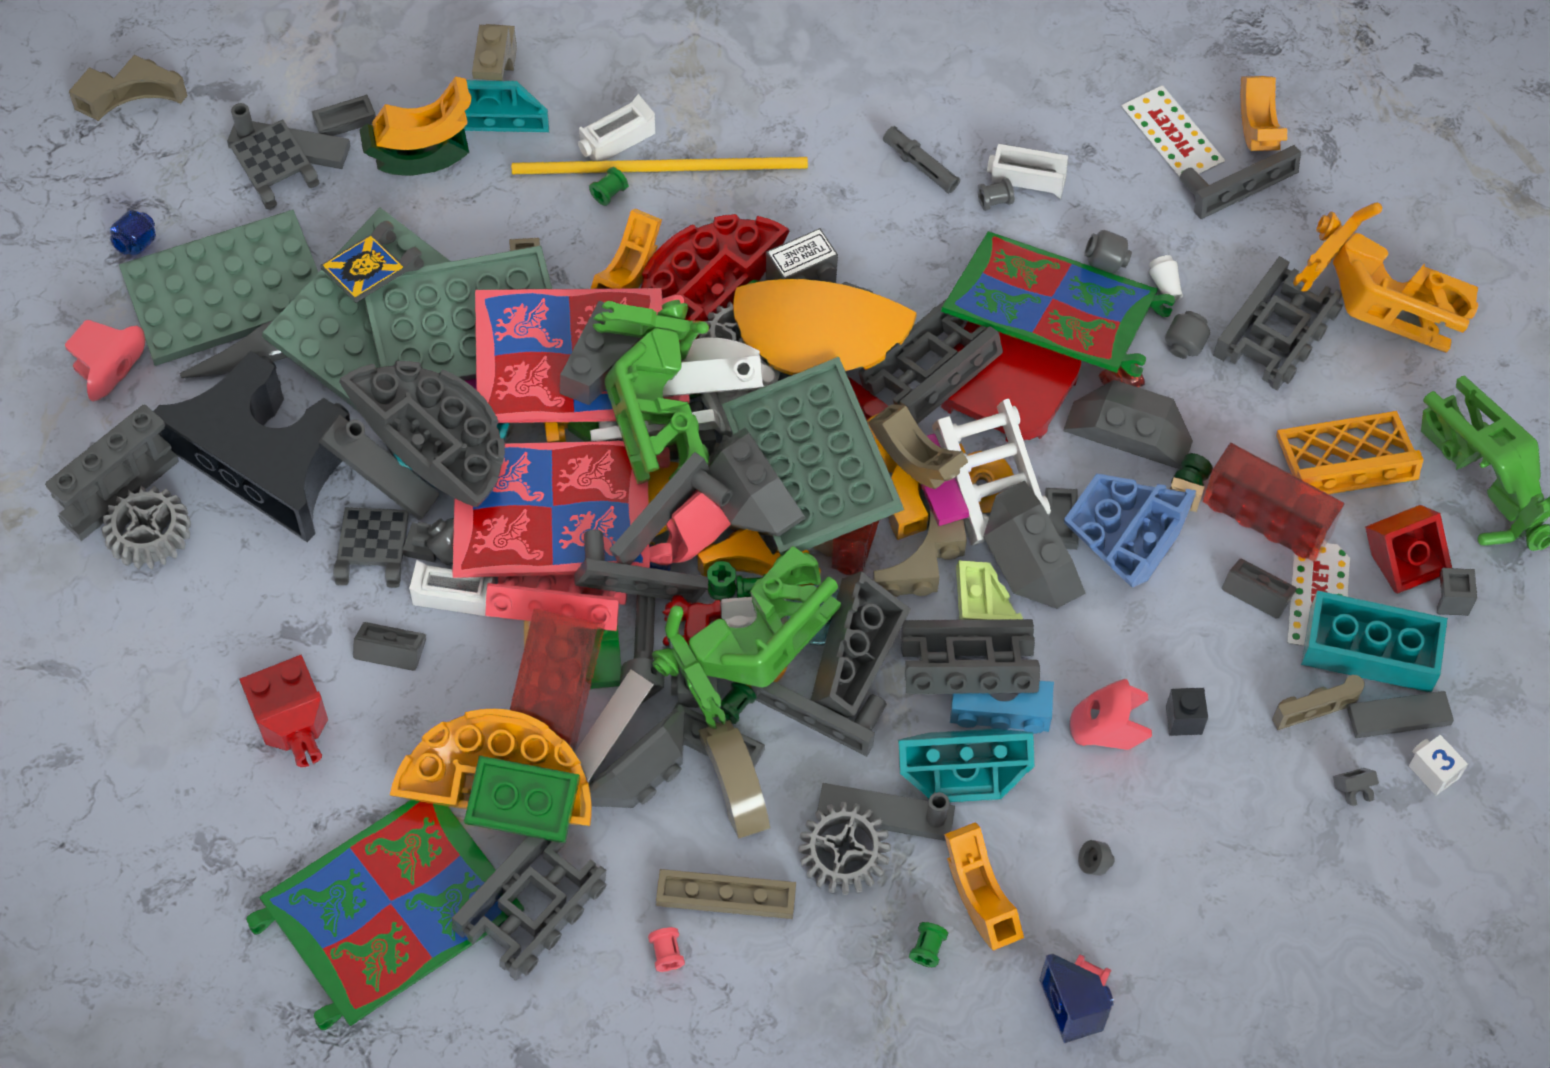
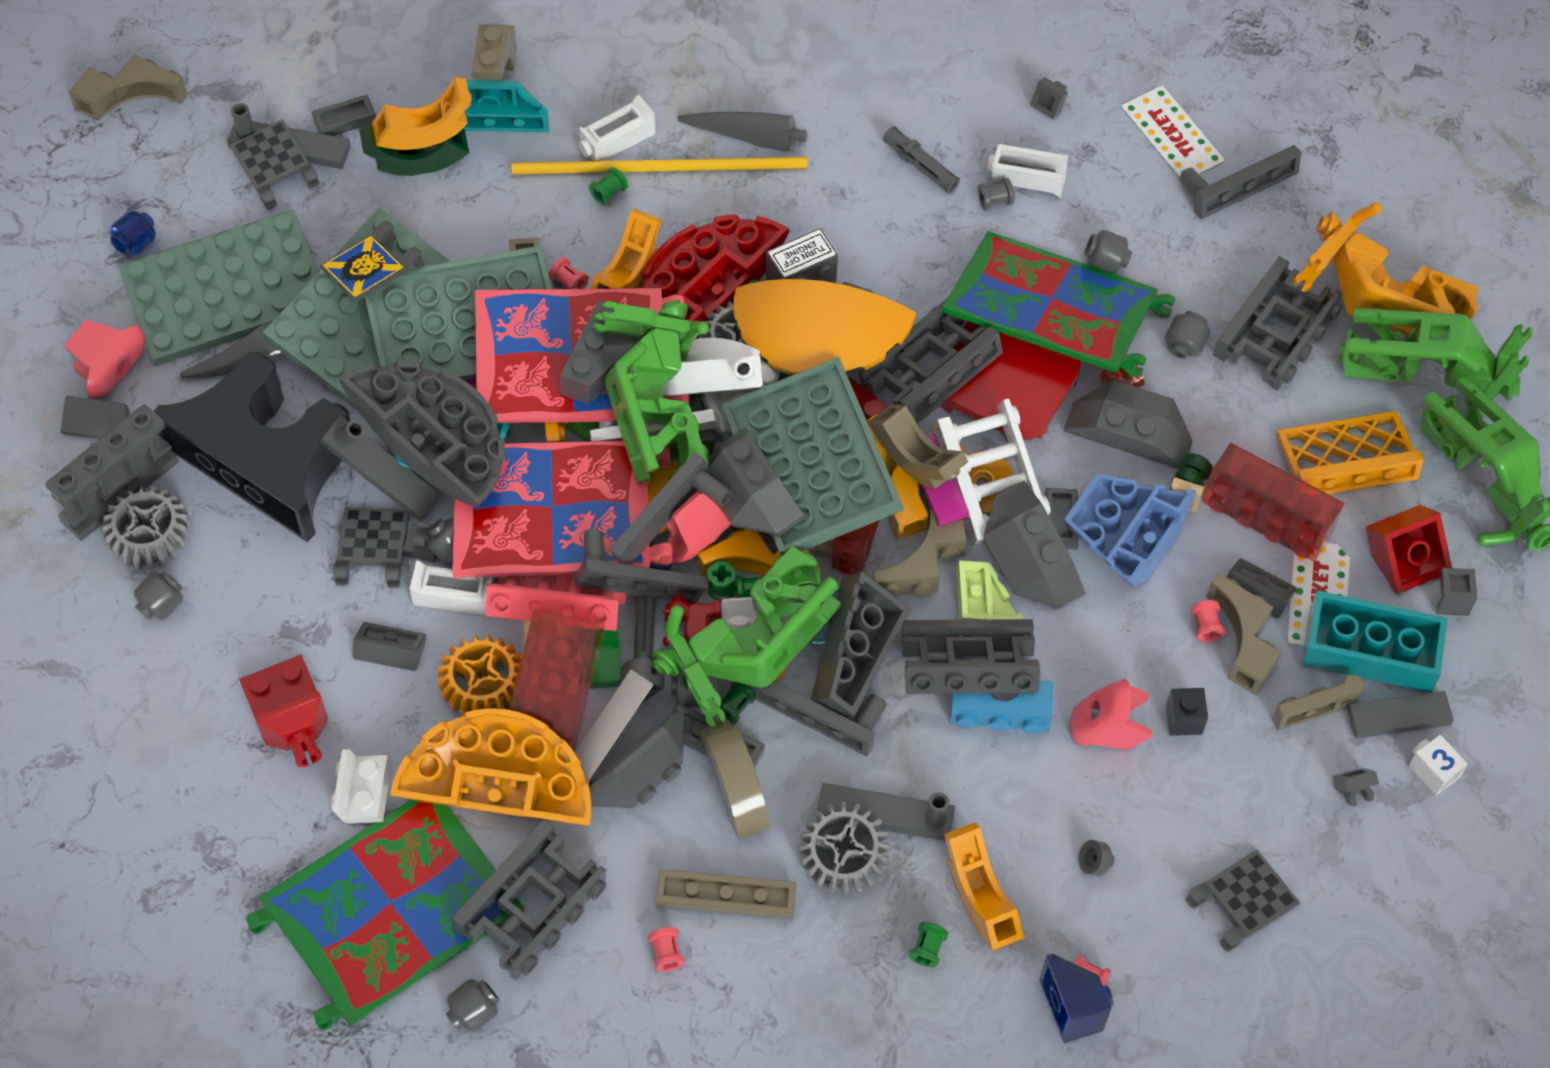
green tile [464,756,580,843] -> none
teal wedge [898,729,1035,802] -> none
white cone [1149,255,1183,301] -> none
light orange arch [1240,76,1287,151] -> none
none -> dark grey slope [61,396,130,439]
none -> dark grey head [134,571,183,620]
none -> white bracket [331,749,392,824]
none -> light orange gear [437,633,527,716]
none -> dark grey head [446,979,500,1032]
none -> coral bush [549,257,589,289]
none -> dark grey piece [678,112,807,151]
none -> dark grey tile [1030,77,1068,119]
none -> dark grey flag [1185,850,1300,952]
none -> coral bush [1191,600,1226,642]
none -> dark tan arch [1206,573,1282,695]
none -> bright green piece [1338,308,1533,425]

